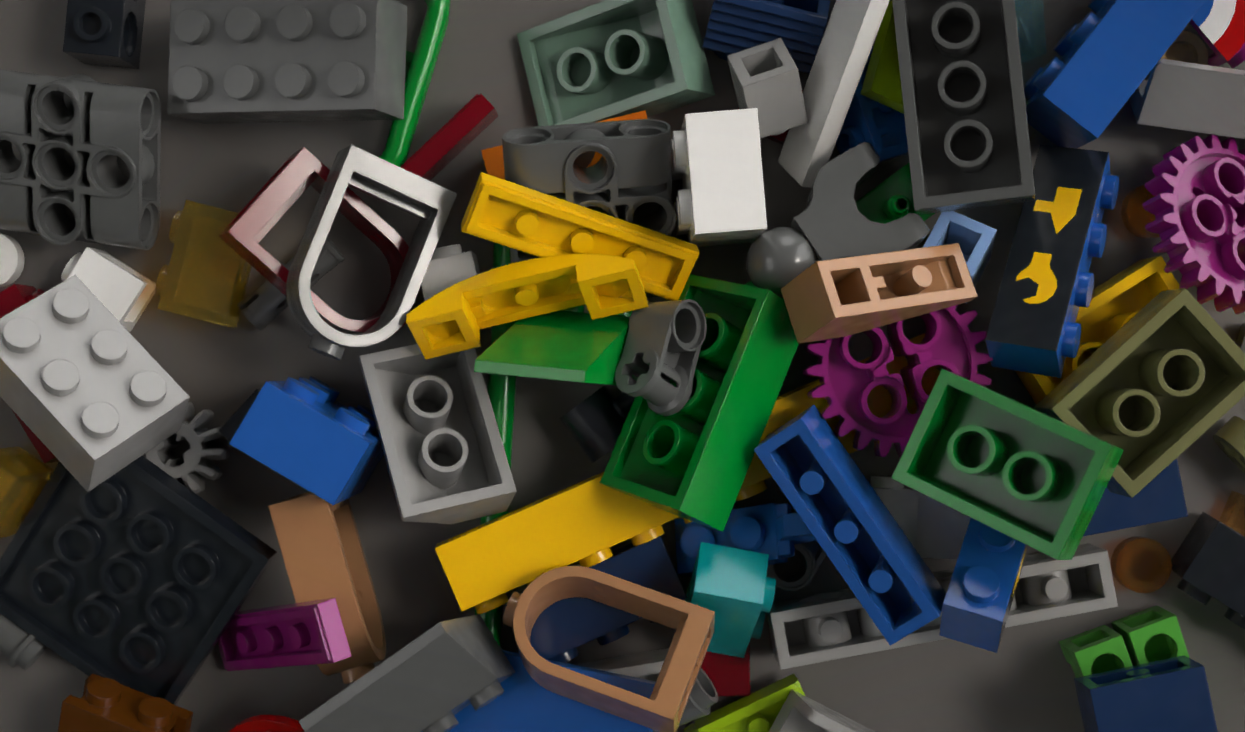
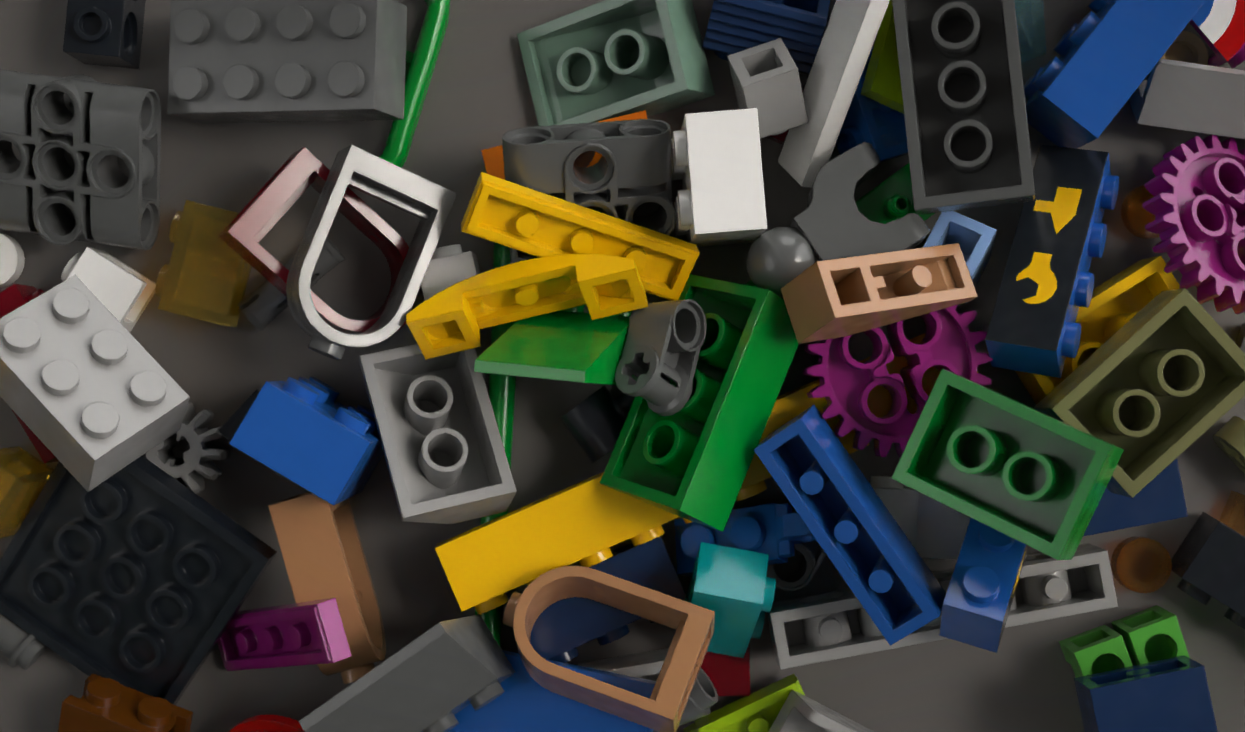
dark red tile [401,94,498,181] -> none

